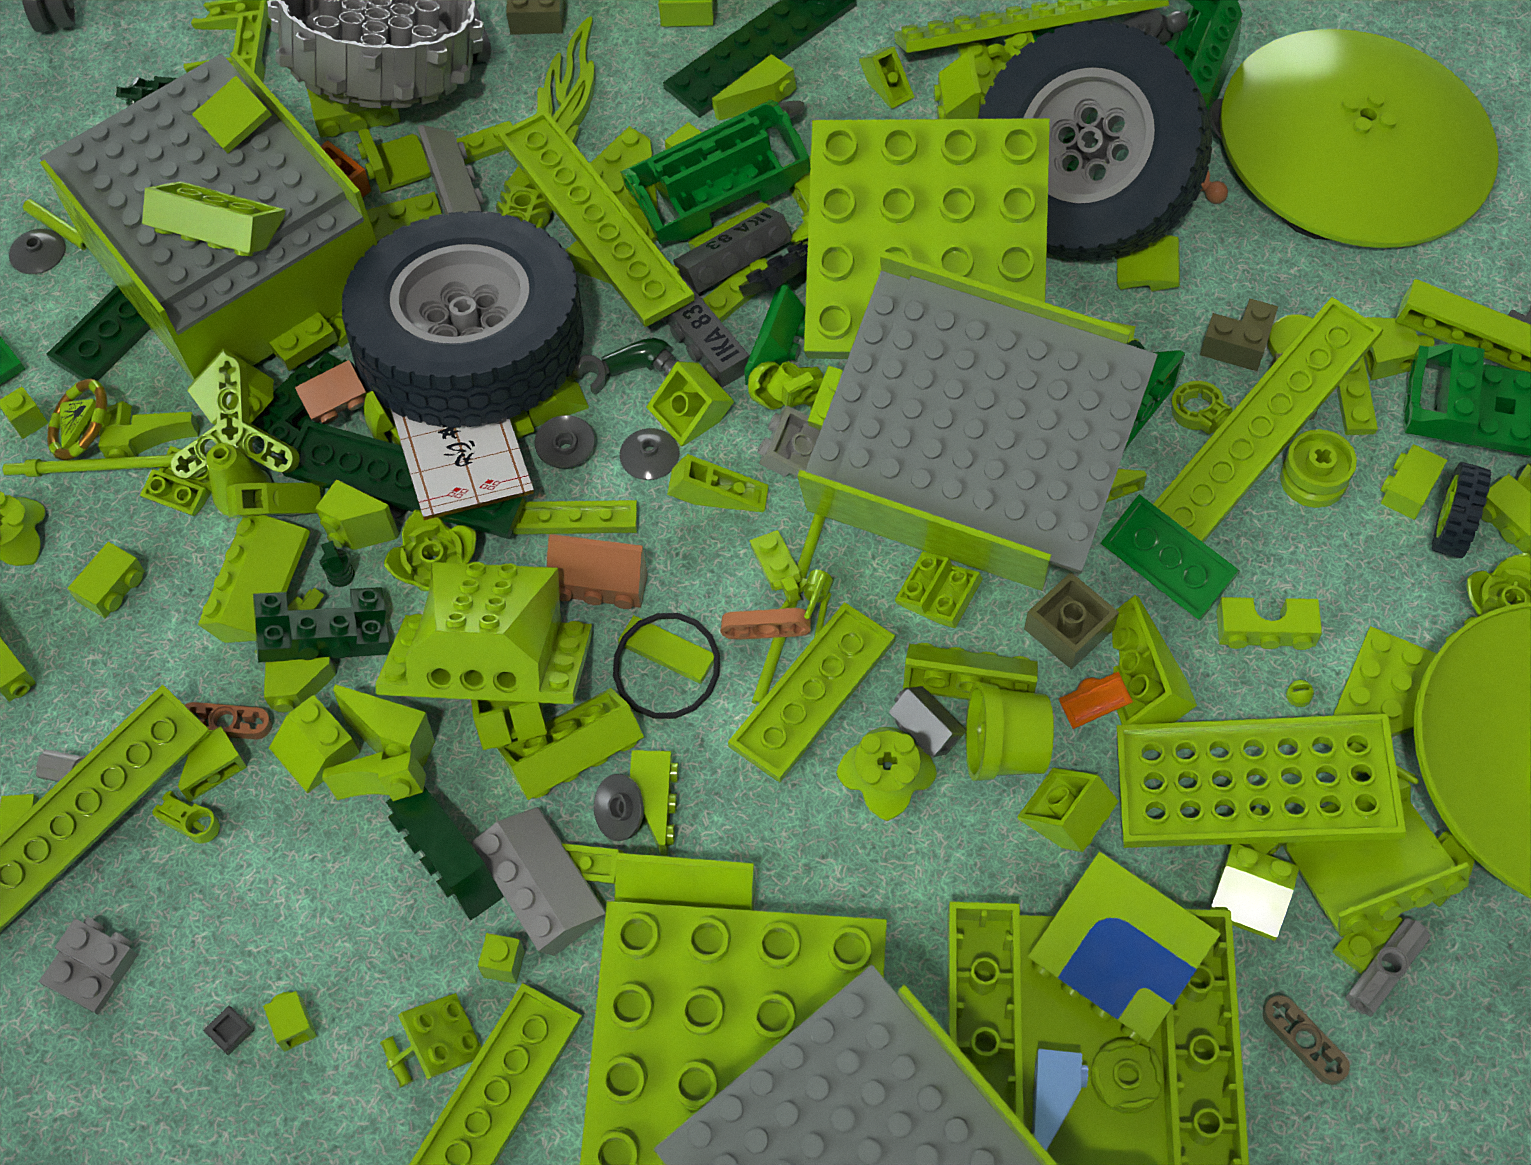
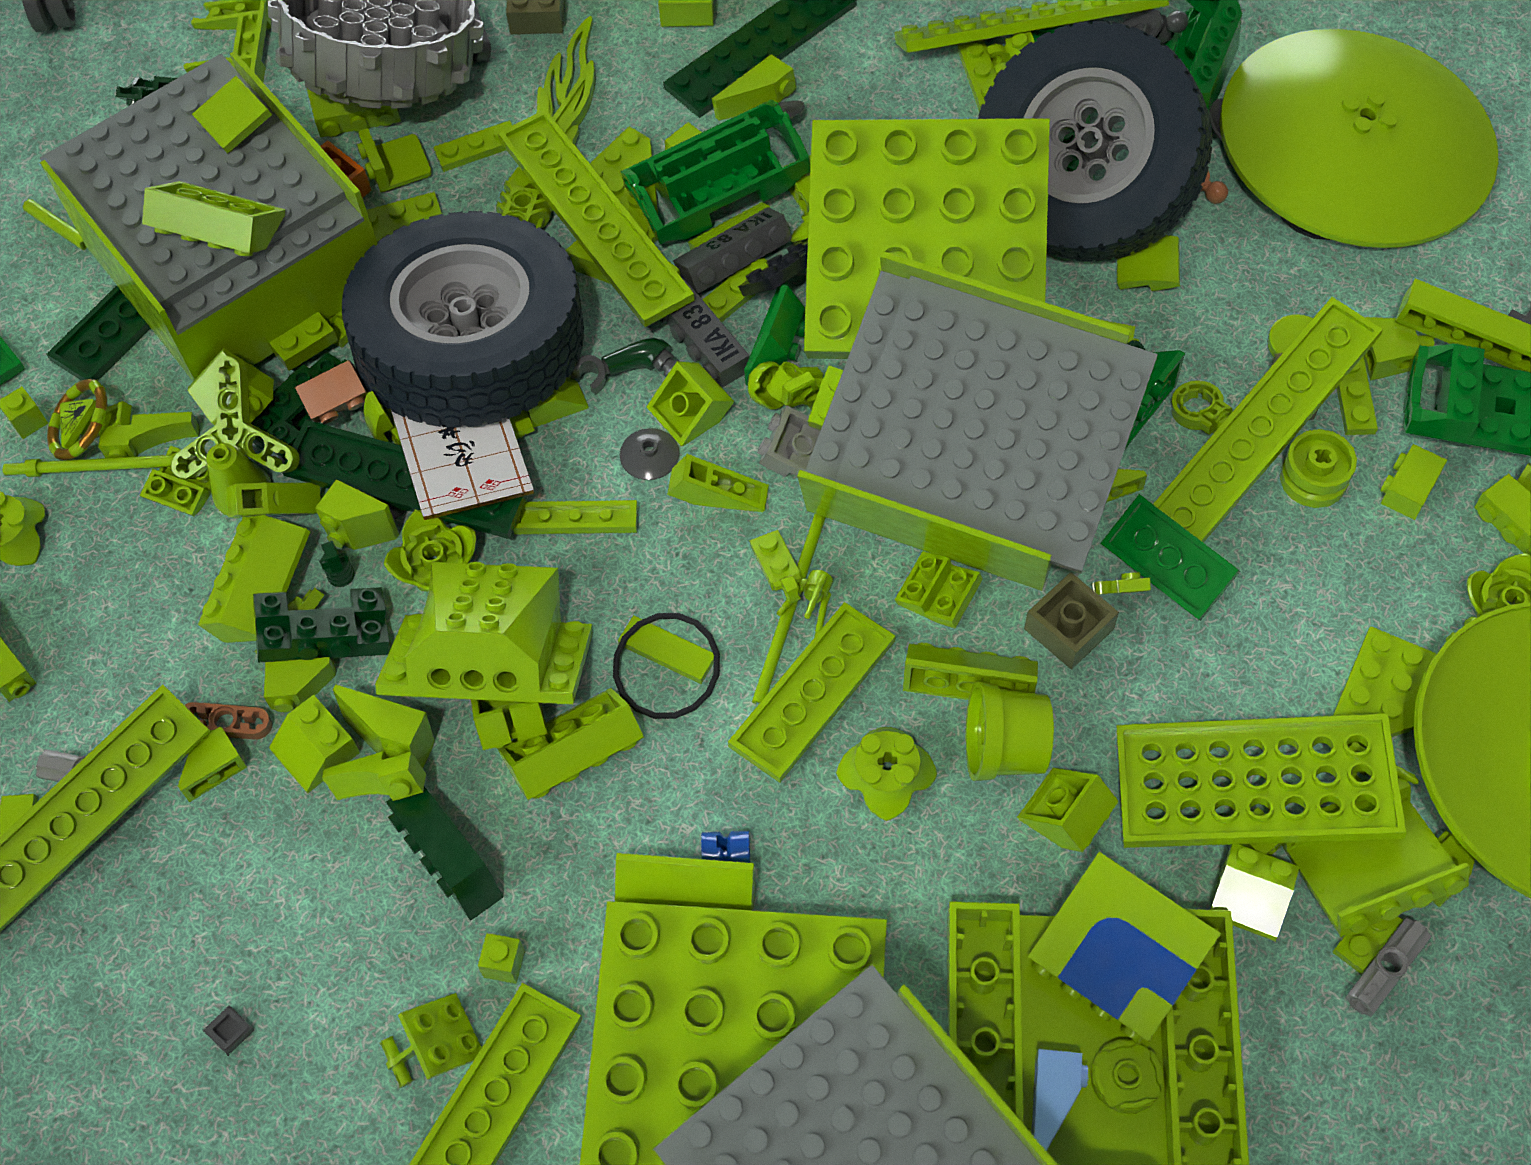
dark grey dish [9,228,66,274] -> none
light grey plate [39,917,138,1015] -> none
lime brick [67,542,145,619] -> none
lime piece [152,791,220,844] -> none
lime brick [263,991,317,1052] -> none
light grey slope [417,125,487,215] -> none
light grey slope [471,807,606,956] -> none
dark grey dish [534,415,595,468] -> none
nougat slope [547,534,648,609] -> none
lime plate [562,843,624,884] -> none
dark grey dish [594,774,644,841] -> none
lime slope [630,750,679,856] -> none
nougat beam [720,608,812,640] -> none
lime slope [859,46,914,109] -> none
brick [889,686,967,757] -> none
lime slope [933,51,981,119] -> none
orange tile [1059,672,1133,729] -> none
lime wedge [1112,595,1197,725] -> none
olive brick [1200,298,1278,372] -> none
lime arch [1216,597,1322,650] -> none
dark tan beam [1262,995,1350,1085] -> none
lime hinge [1286,679,1314,707] -> none
black wheel [1432,462,1491,559] -> none
none -> blue wheel [701,831,750,863]
none -> lime plate [1092,572,1151,595]

